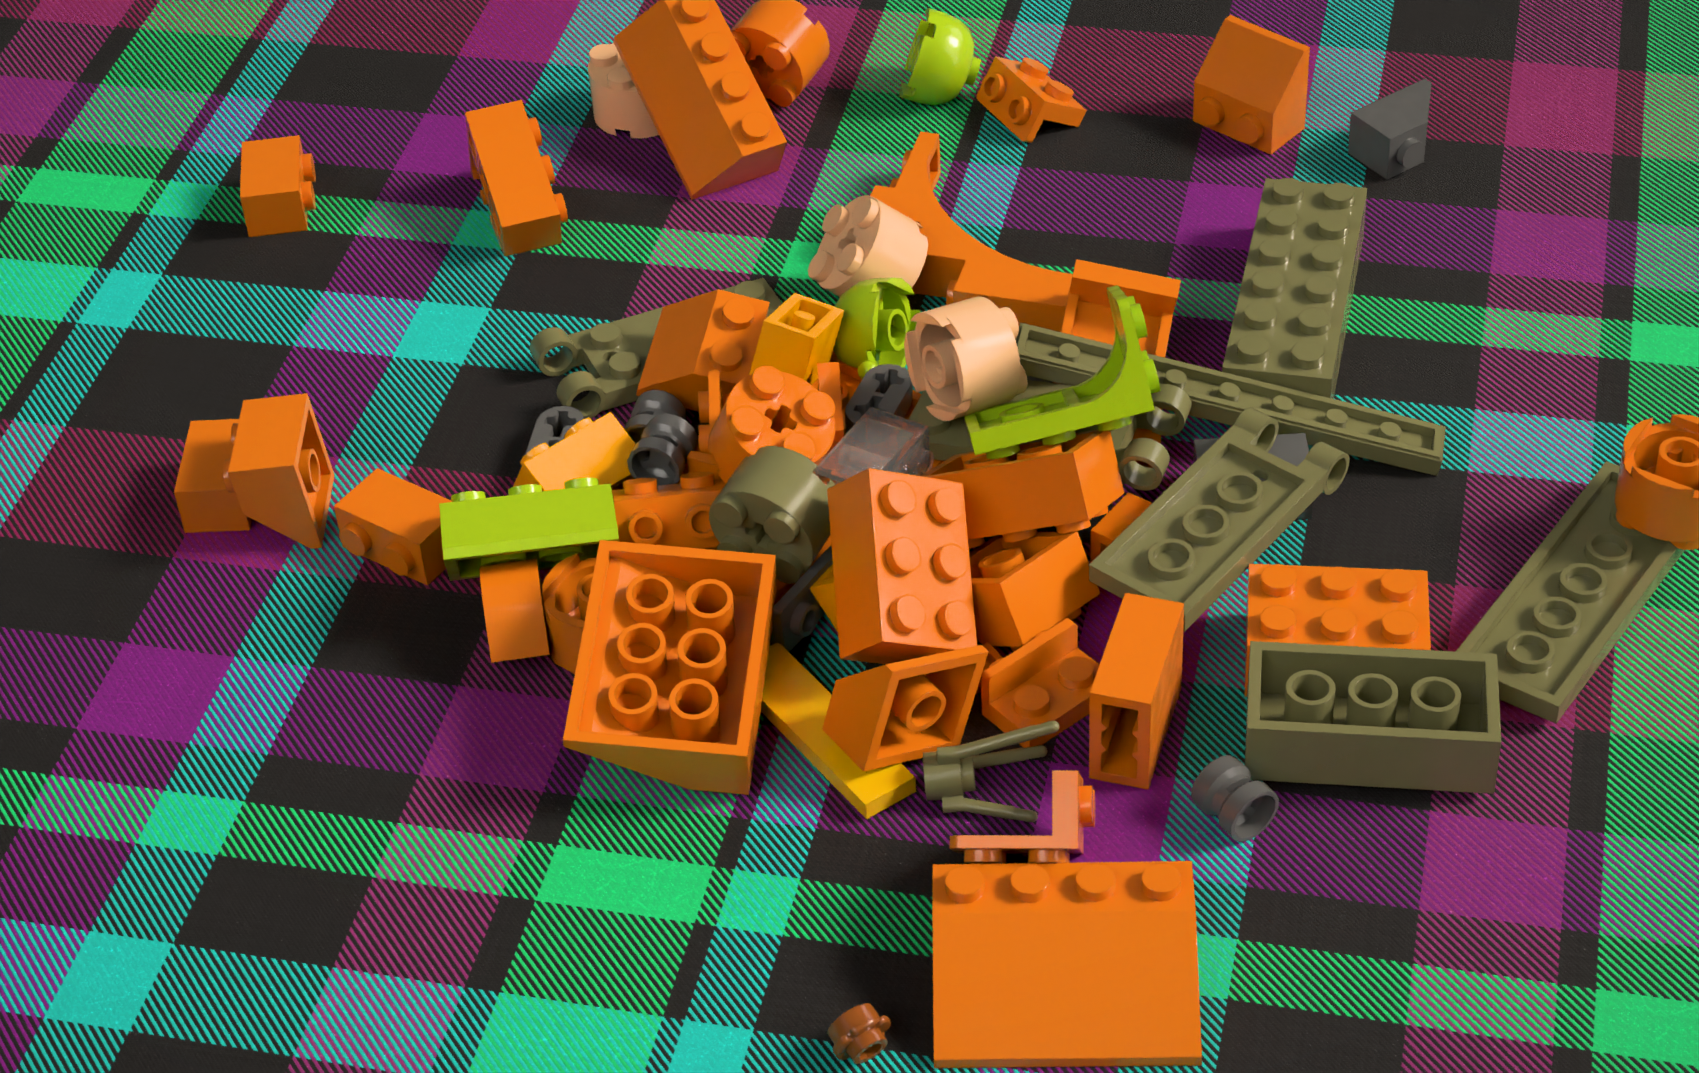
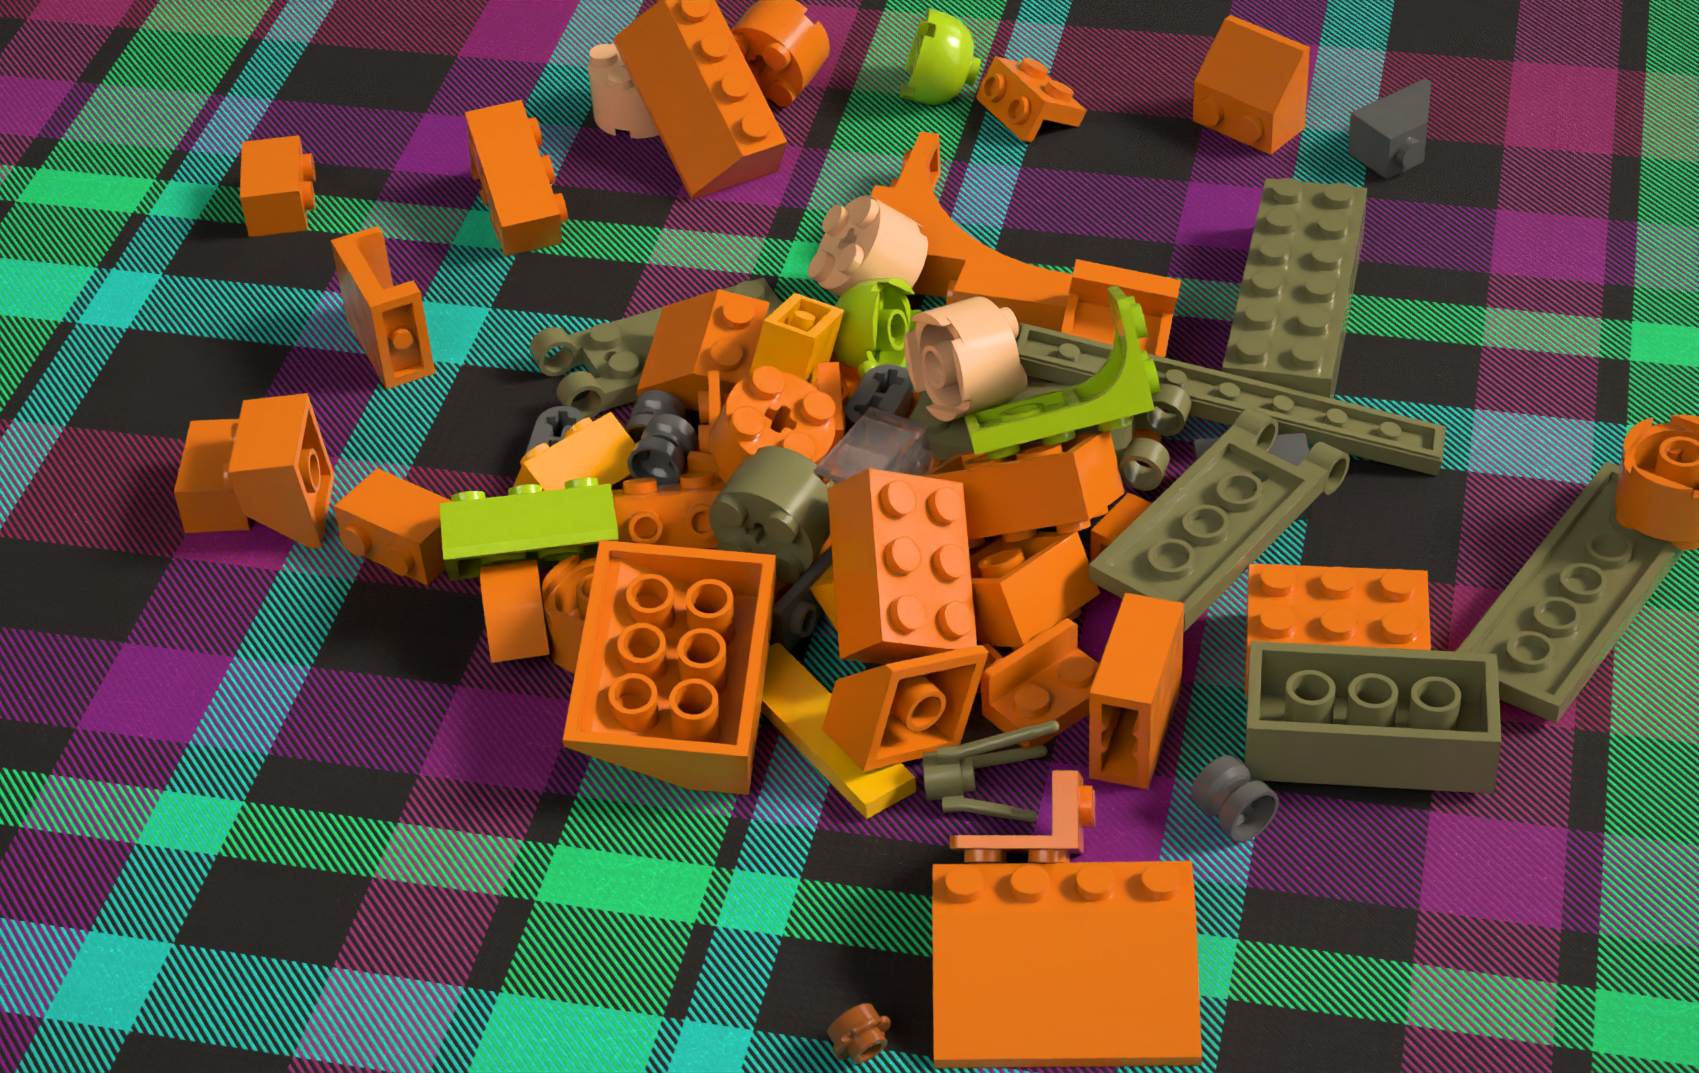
none -> orange panel [330,226,436,389]

